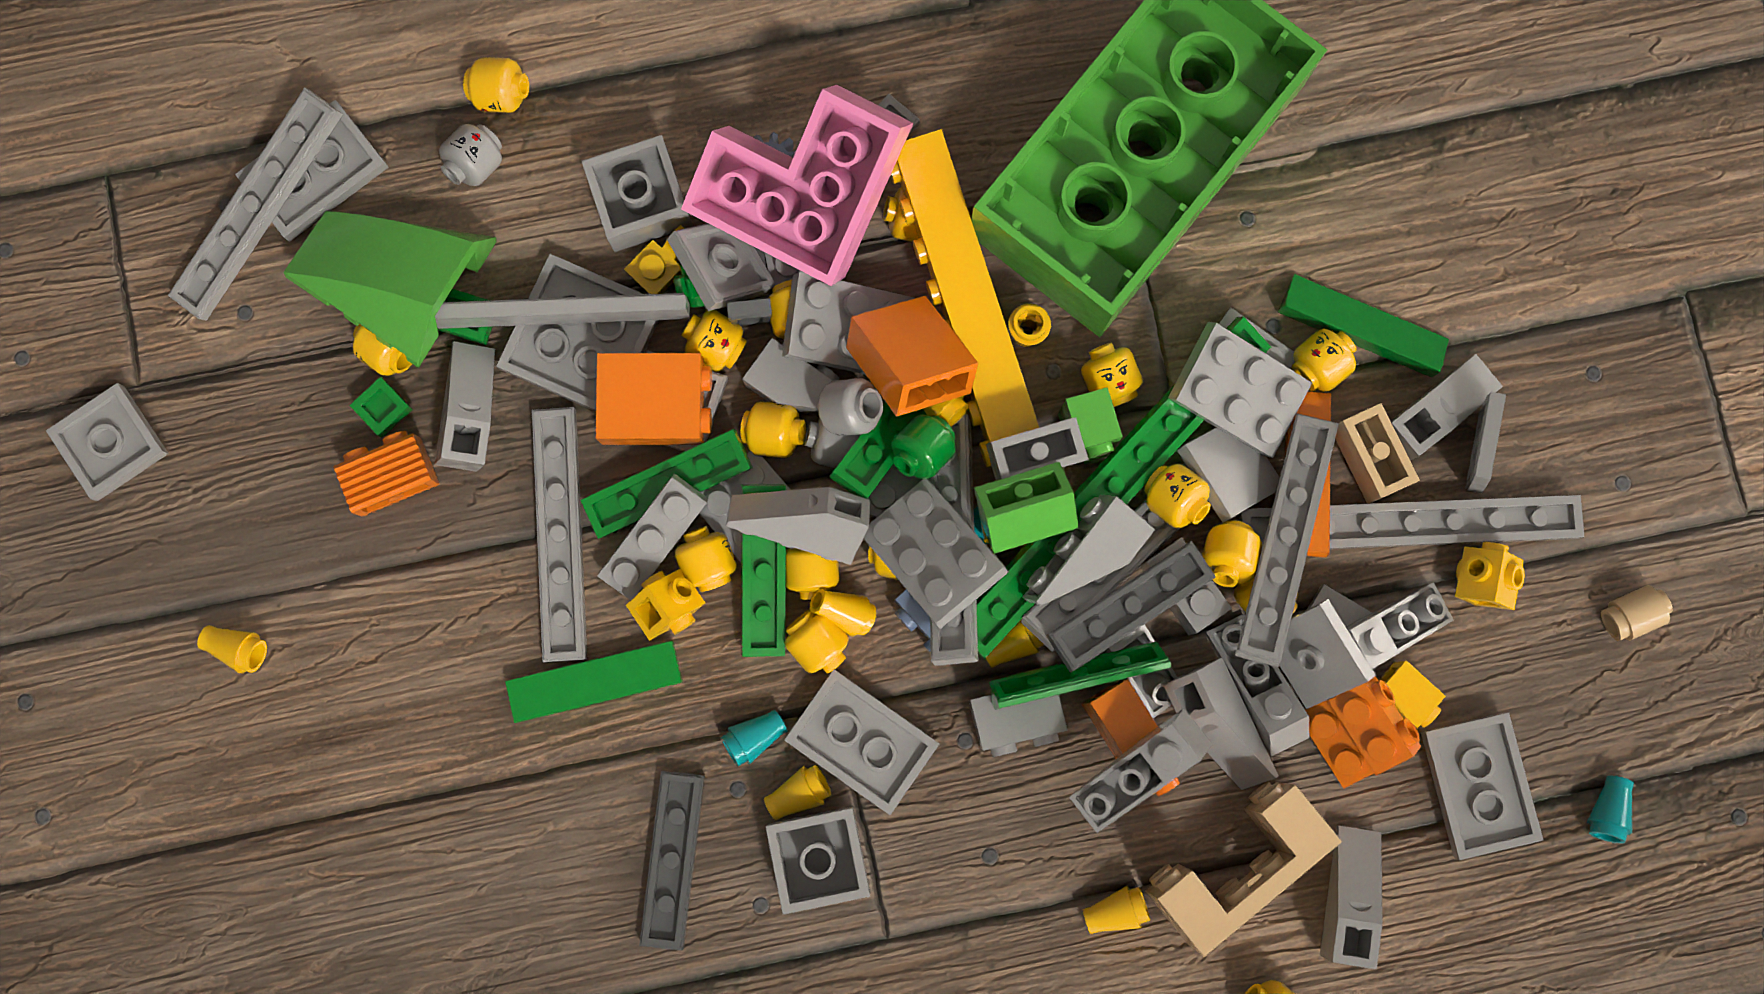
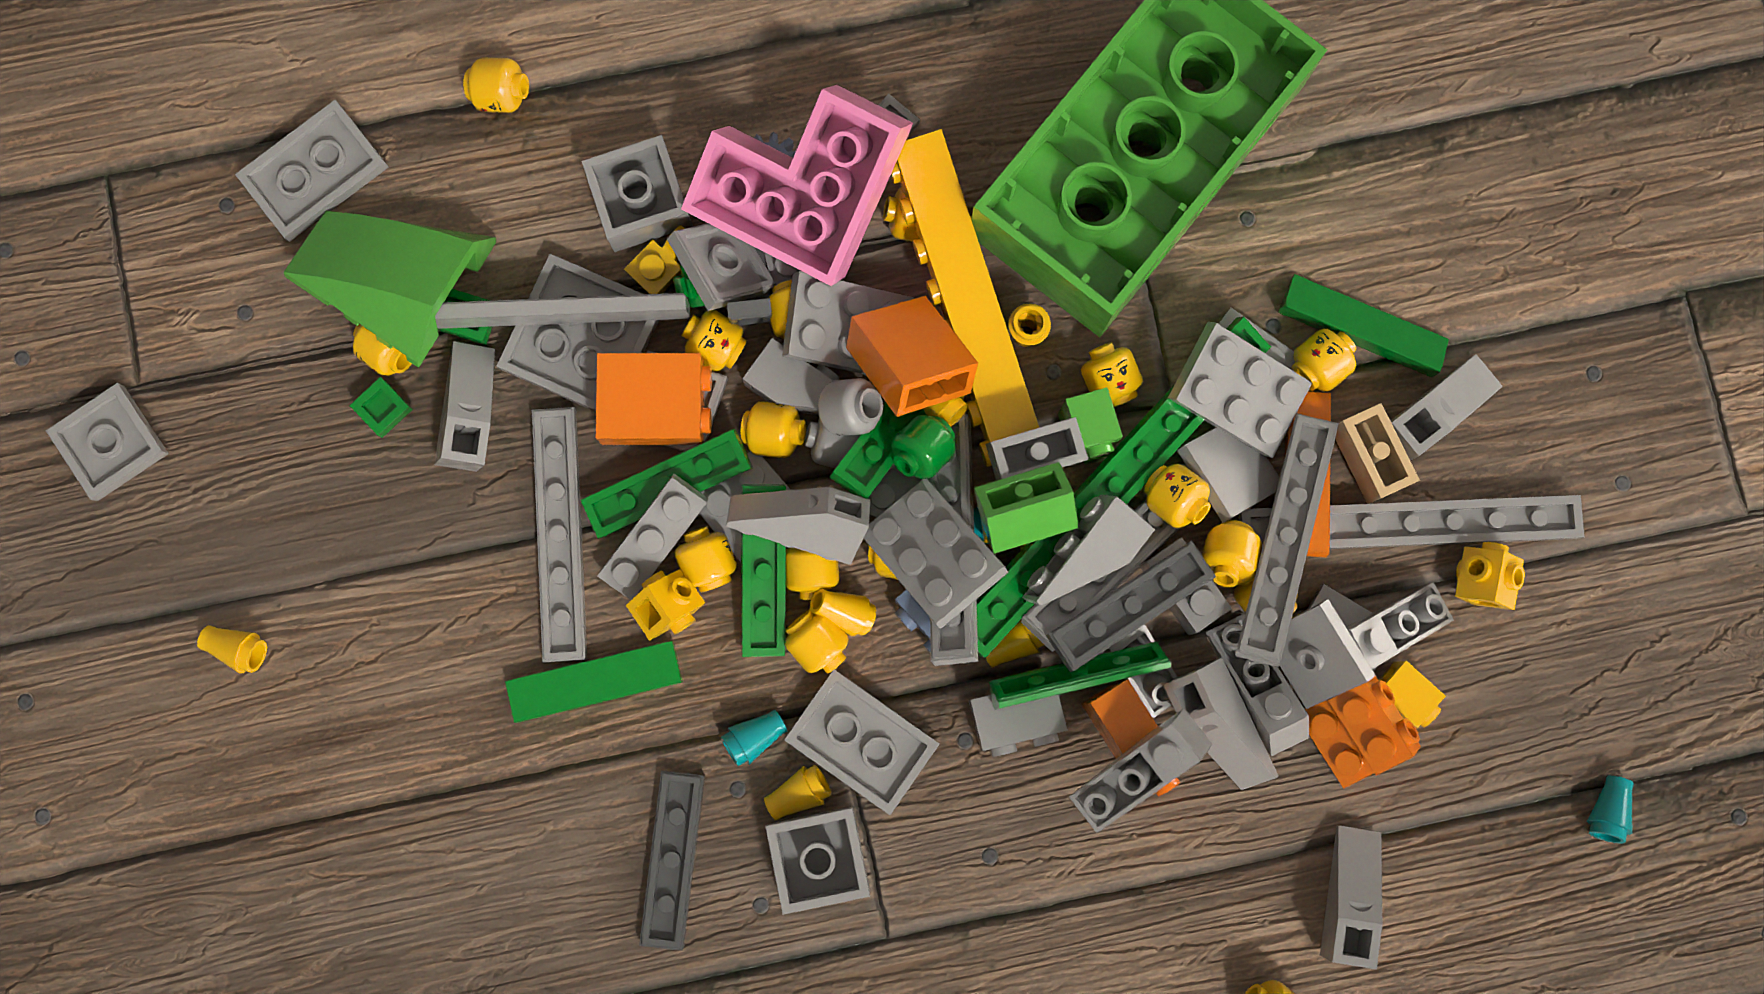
light grey tile [168,88,343,321] -> none
orange brick [333,431,439,517] -> none
light grey head [439,124,502,186] -> none
yellow cone [1083,886,1151,934] -> none
tan plate [1145,781,1342,957] -> none
light grey plate [1421,712,1544,860] -> none
light grey tile [1465,392,1506,494] -> none
tan brick [1601,585,1673,641] -> none

